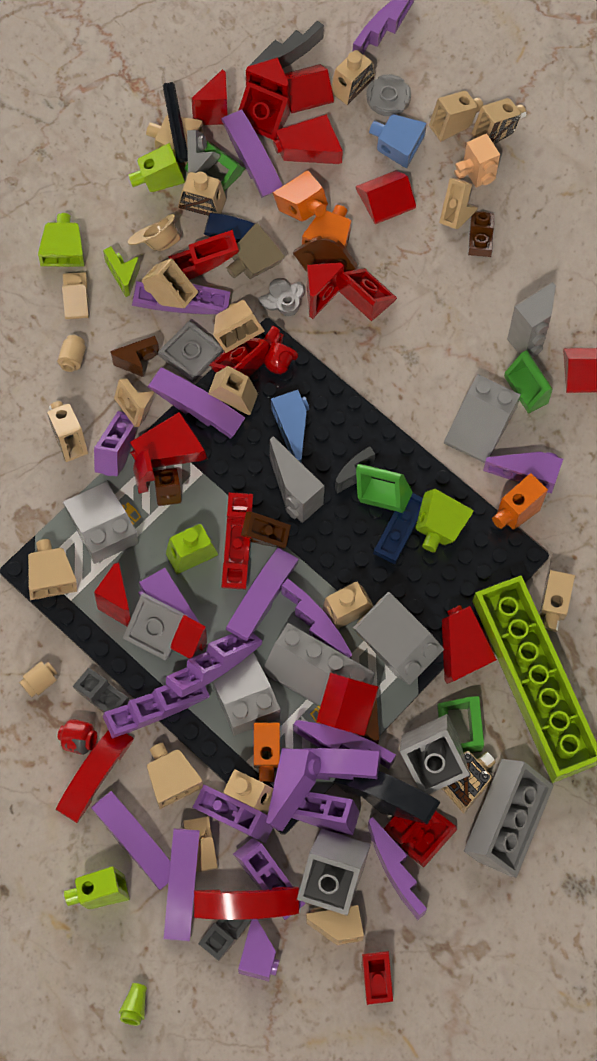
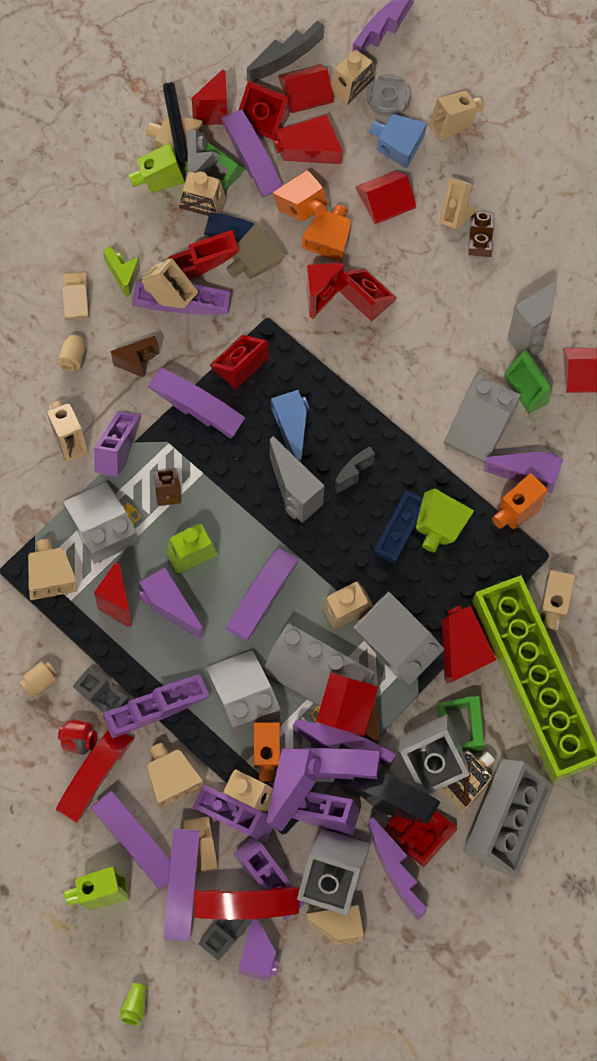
lime torso [38,213,85,267] -> none
tan slope [114,379,154,427] -> none
light grey tile [123,593,188,661] -> none
tan piece [128,214,180,251] -> none
red slope [130,412,207,468] -> none
red slope [133,449,155,494] -> none
light grey tile [158,320,224,383] -> none
medium lavender slope [166,633,262,698] -> none
red slope [170,615,207,659] -> none
tan slope [208,366,258,415] -> none
tan torso [213,300,265,353] -> none
red slope [221,493,253,590] -> none
reddish brown slope [241,512,291,549] -> none
red slope [246,57,289,97] -> none
light grey plate [259,279,305,316] -> none
red piece [263,326,299,374] -> none
medium lavender slope [281,578,352,659] -> none
reddish brown plate [293,236,358,272] -> none
bright green tile [356,464,413,513] -> none
red slope [361,951,393,1005] -> none
light nougat brick [454,133,500,188] -> none
tan torso [472,98,526,144] -> none

